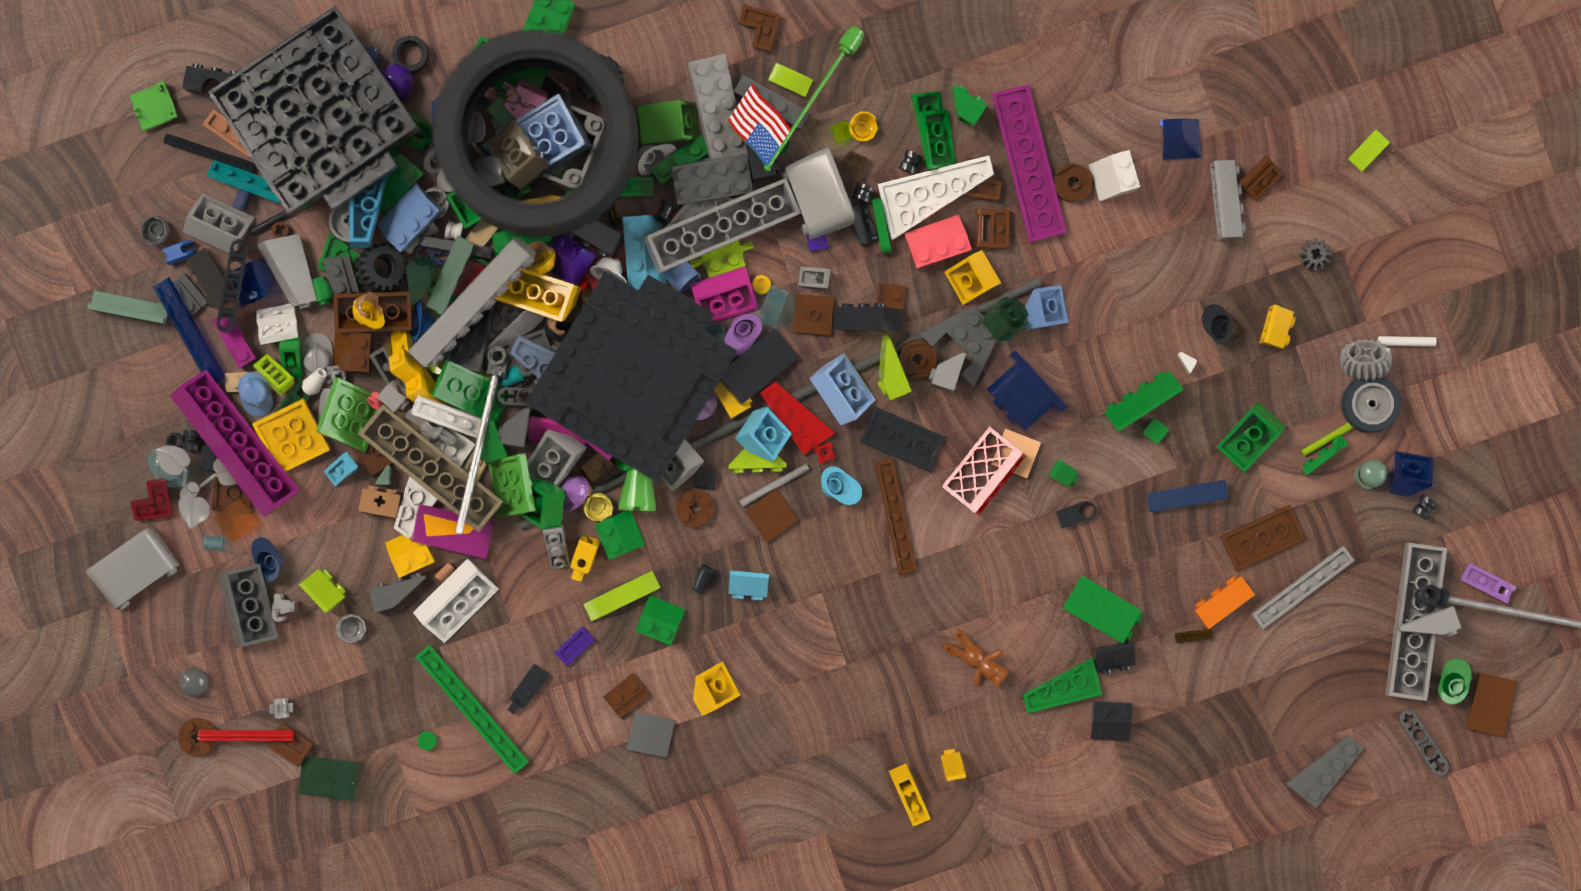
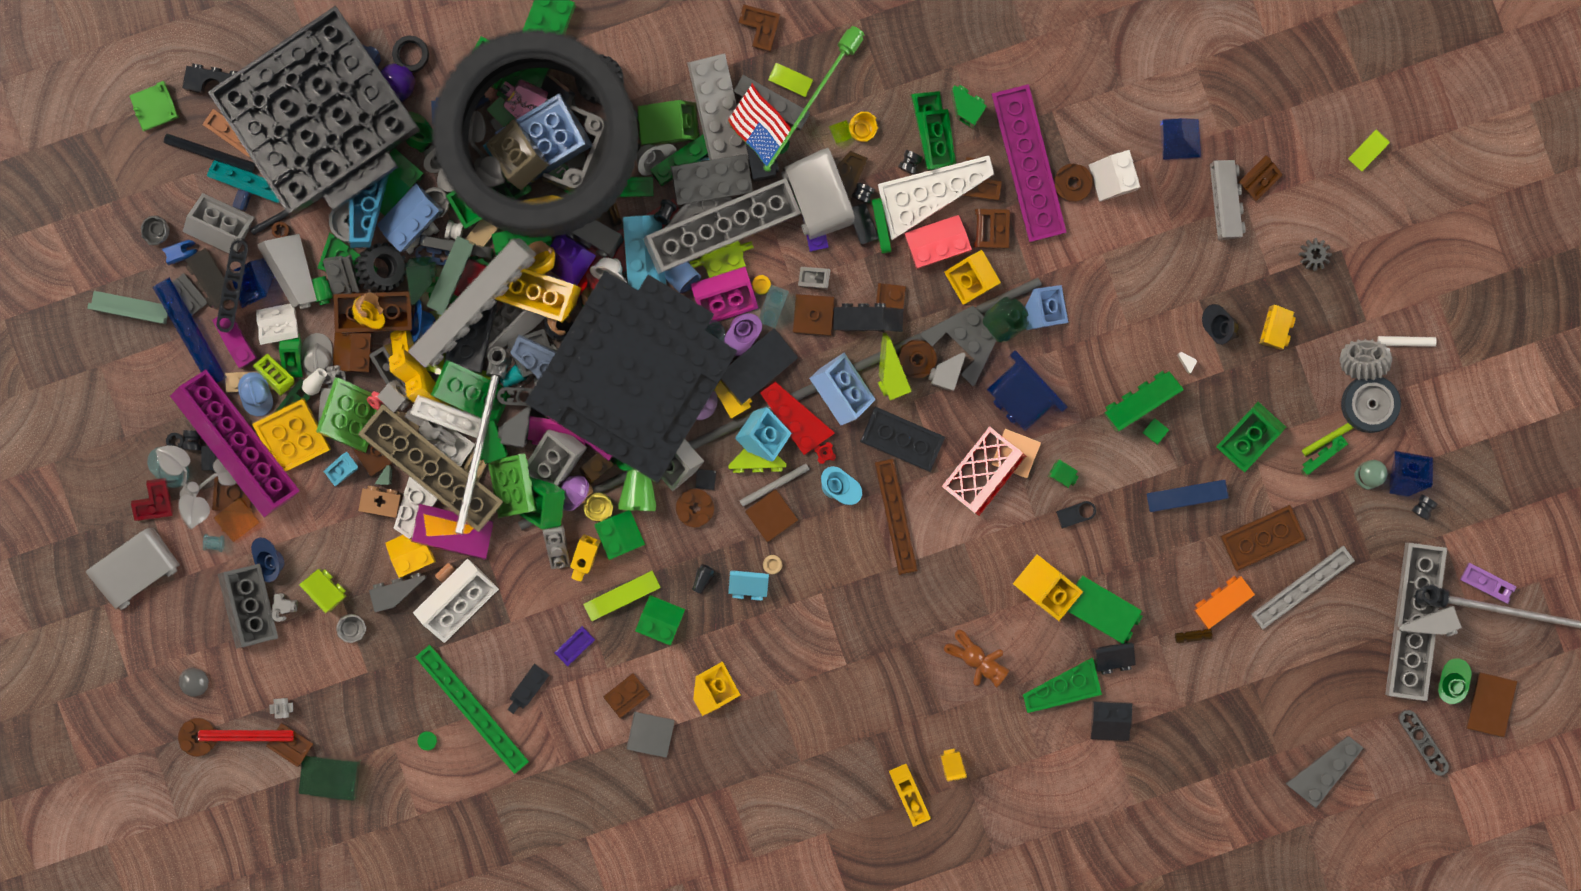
none -> tan tile [763,555,782,574]
none -> yellow slope [1013,555,1083,621]

